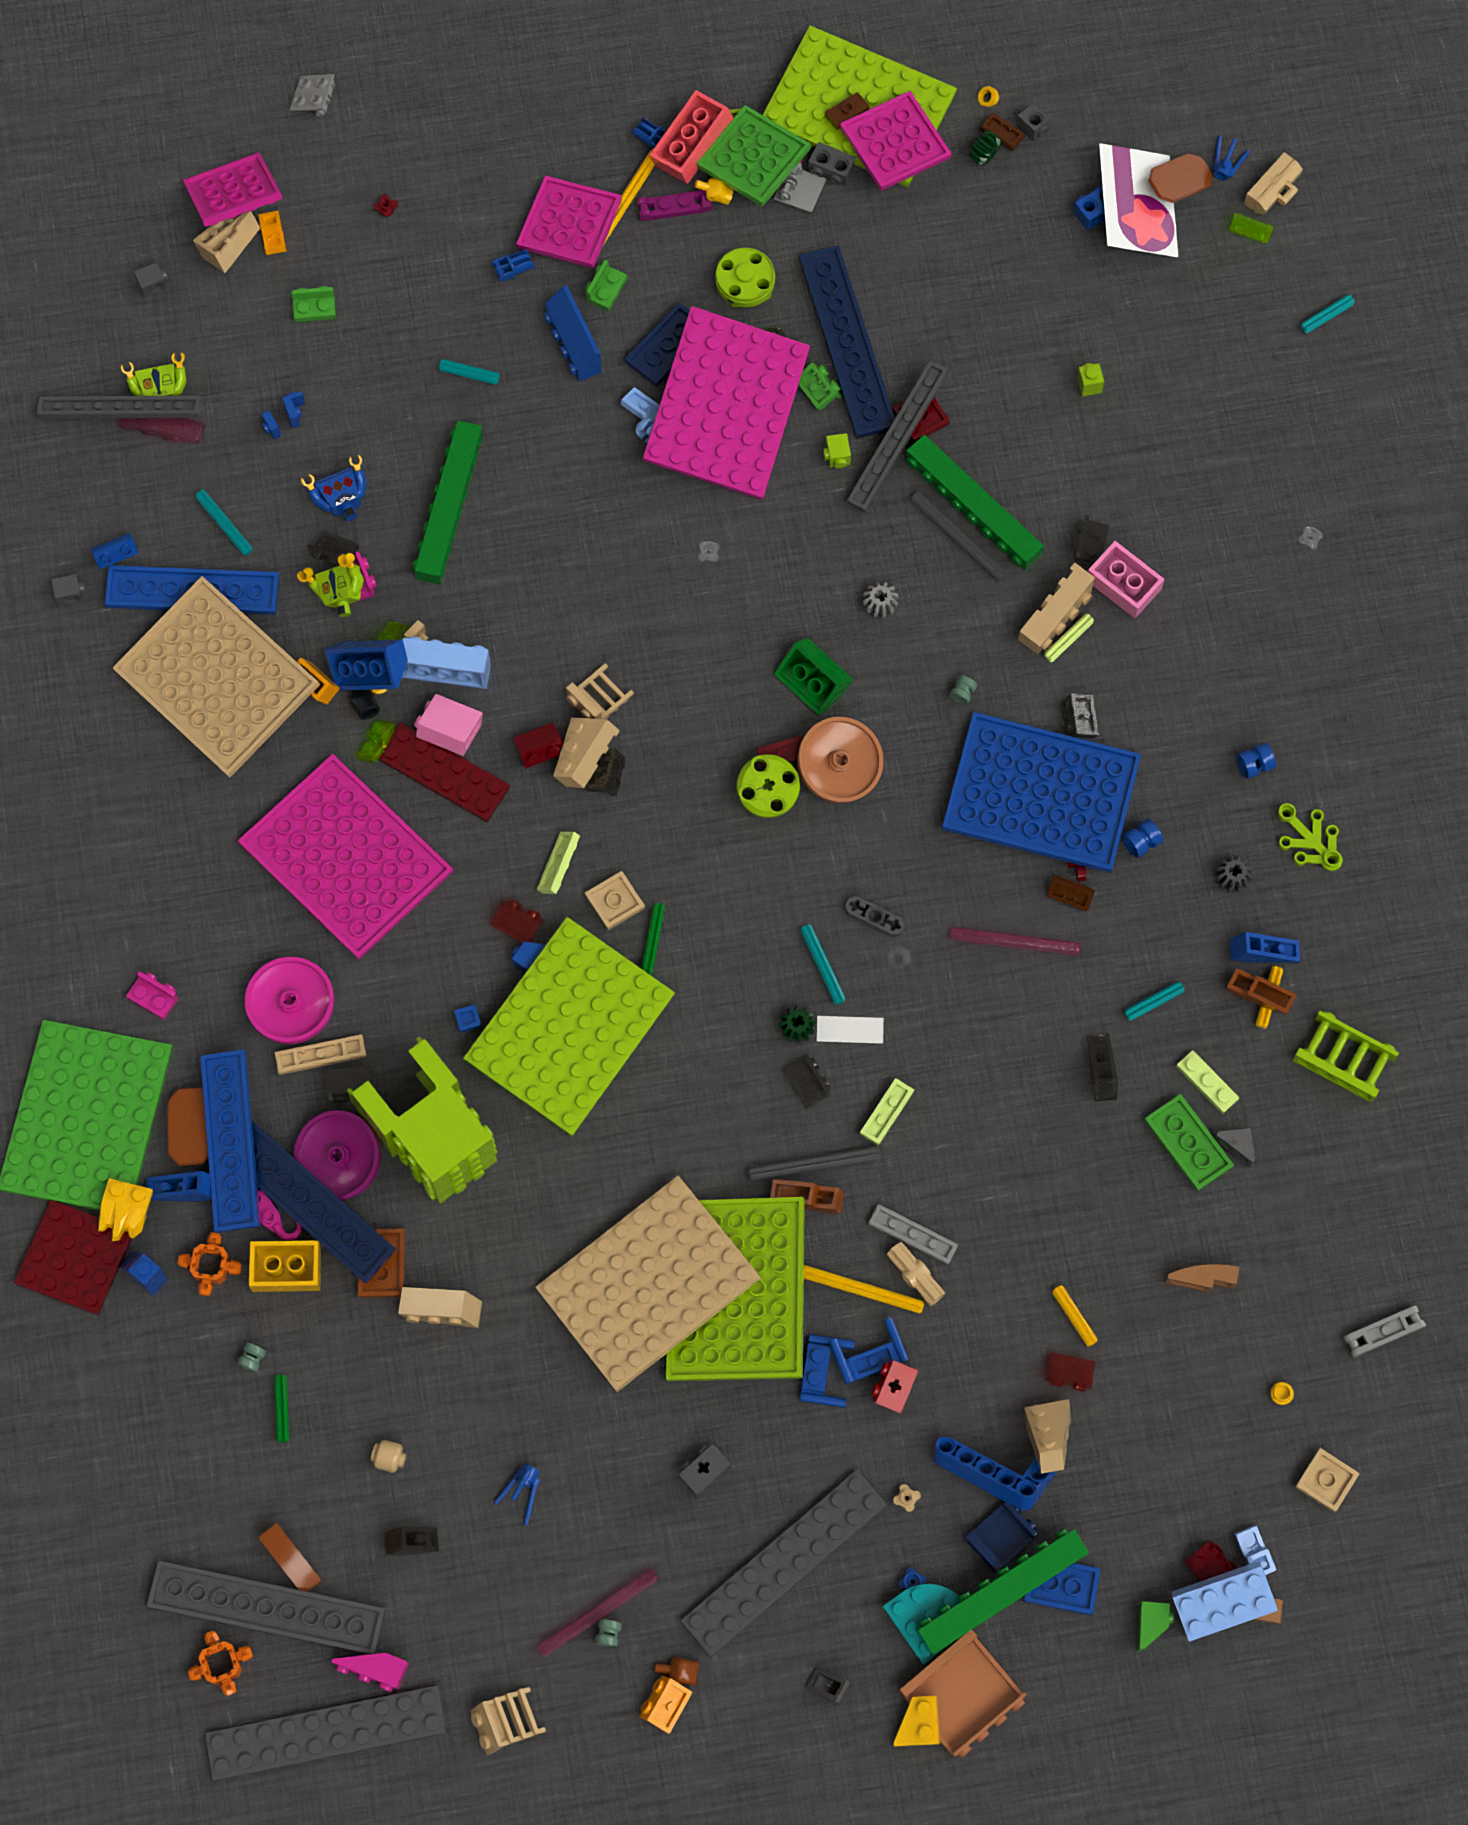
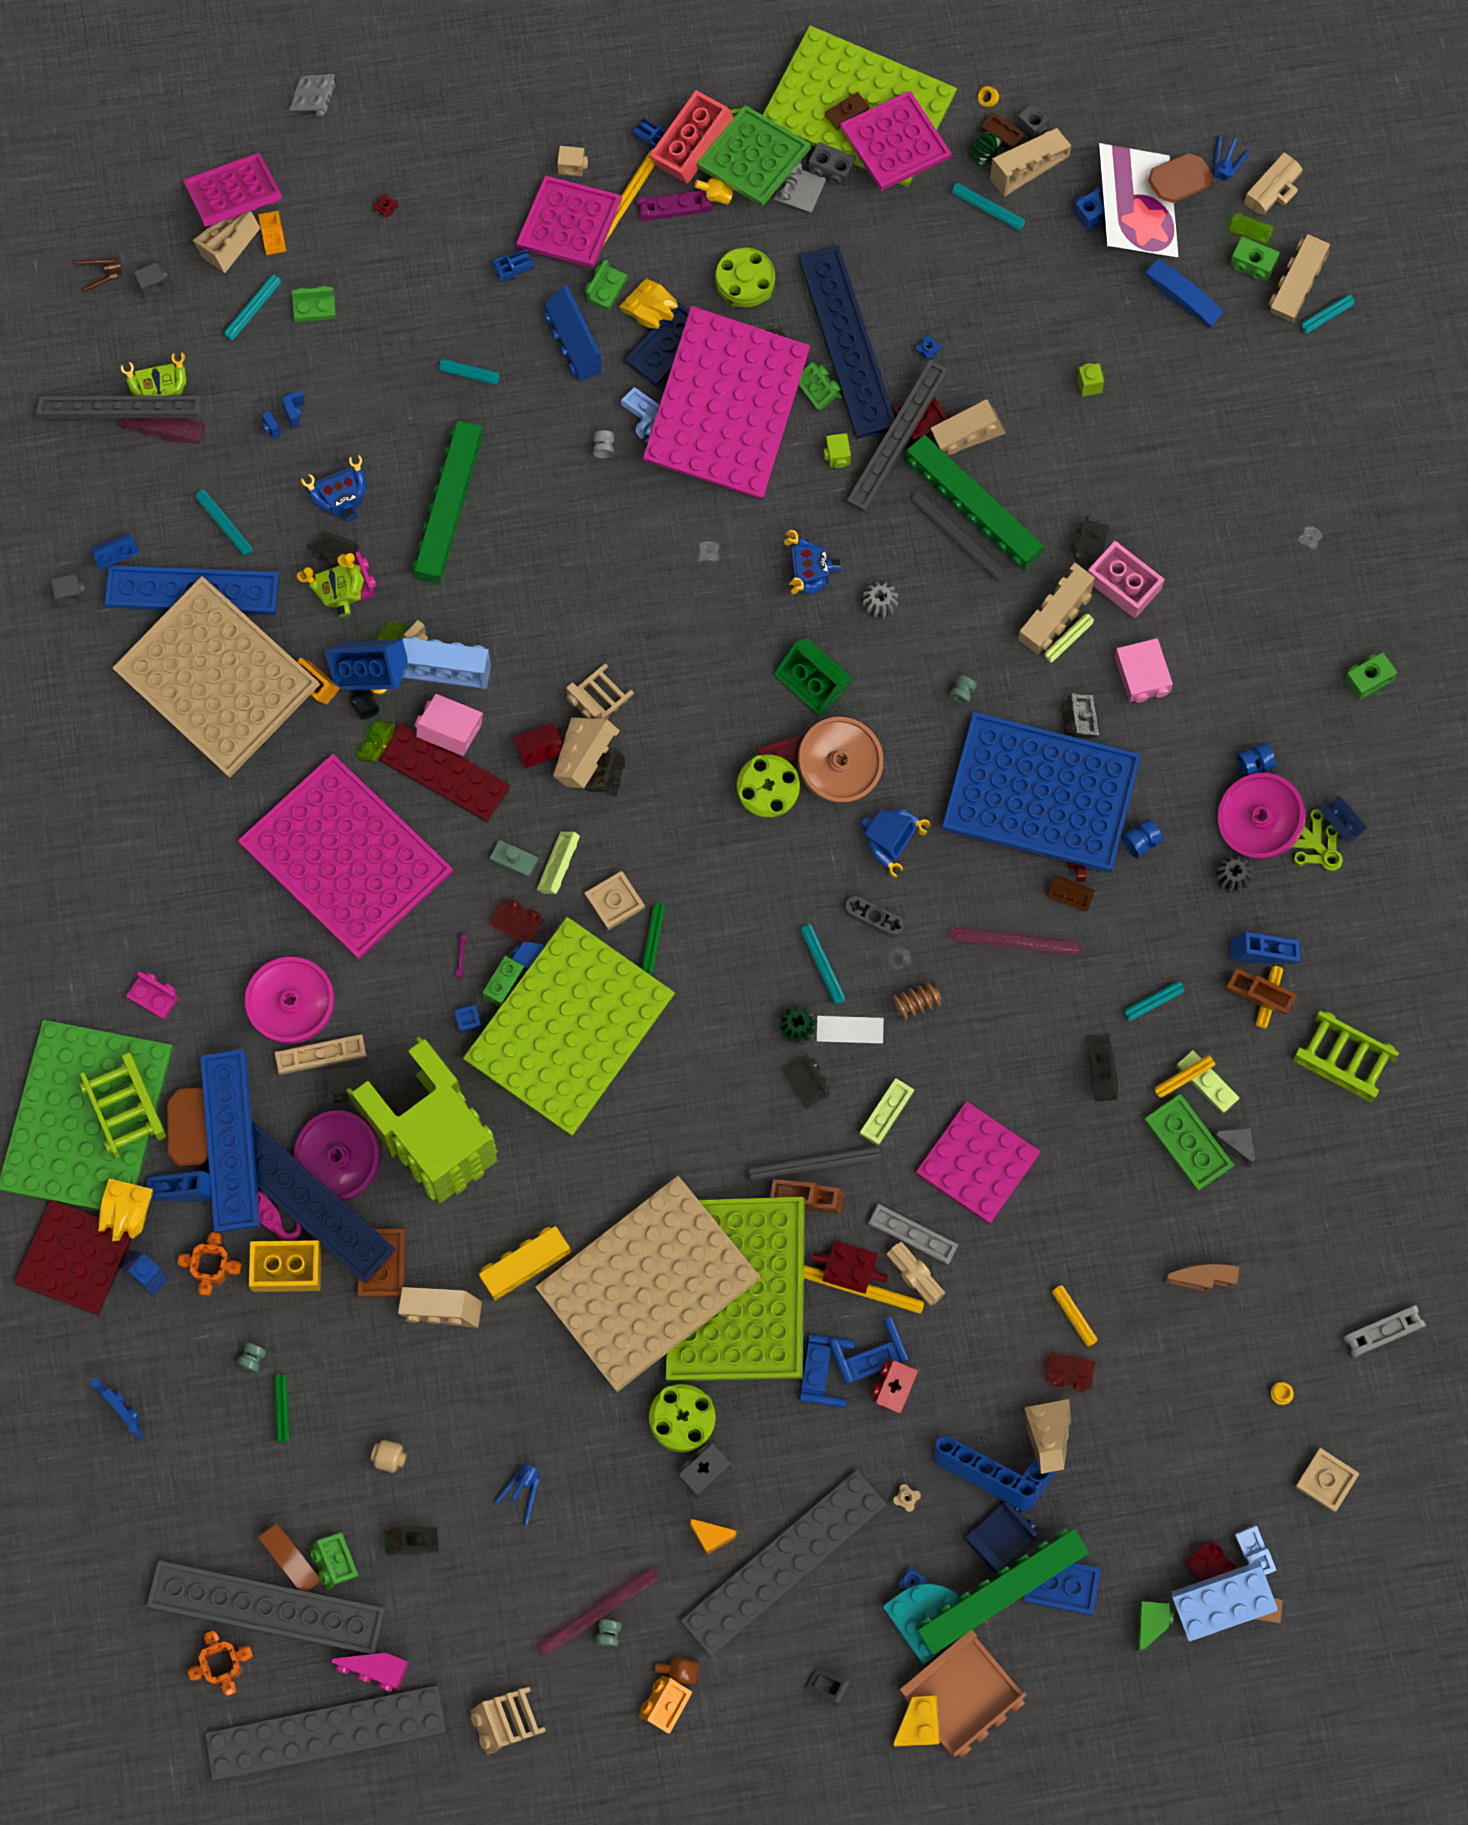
none -> reddish brown plant [72,257,122,291]
none -> lime fence [79,1052,167,1158]
none -> blue plate [91,1378,144,1440]
none -> teal axle [224,274,281,341]
none -> bright green bracket [310,1533,359,1590]
none -> magenta hinge [455,934,467,979]
none -> yellow brick [479,1226,571,1301]
none -> bright green brick [482,956,525,1009]
none -> sand green tile [489,840,539,879]
none -> tan brick [557,146,588,177]
none -> light grey wheel [593,430,614,458]
none -> yellow plate [619,279,678,329]
none -> lime piece [649,1384,716,1452]
none -> light orange slope [690,1519,737,1555]
none -> blue torso [784,530,841,595]
none -> dark red plate [812,1241,888,1294]
none -> blue torso [861,809,930,878]
none -> medium nougat piece [892,980,941,1020]
none -> blue plate [916,336,941,359]
none -> dark pink plate [916,1102,1041,1225]
none -> tan wedge [931,399,1006,455]
none -> teal axle [952,183,1025,230]
none -> tan wedge [990,128,1071,197]
none -> bright pink brick [1114,638,1173,703]
none -> blue slope [1144,259,1224,328]
none -> yellow axle [1154,1055,1215,1098]
none -> dark pink dish [1218,773,1306,860]
none -> bright green brick [1230,236,1280,282]
none -> tan wedge [1269,234,1330,323]
none -> dark blue bracket [1318,796,1367,842]
none -> bright green brick [1344,653,1397,701]

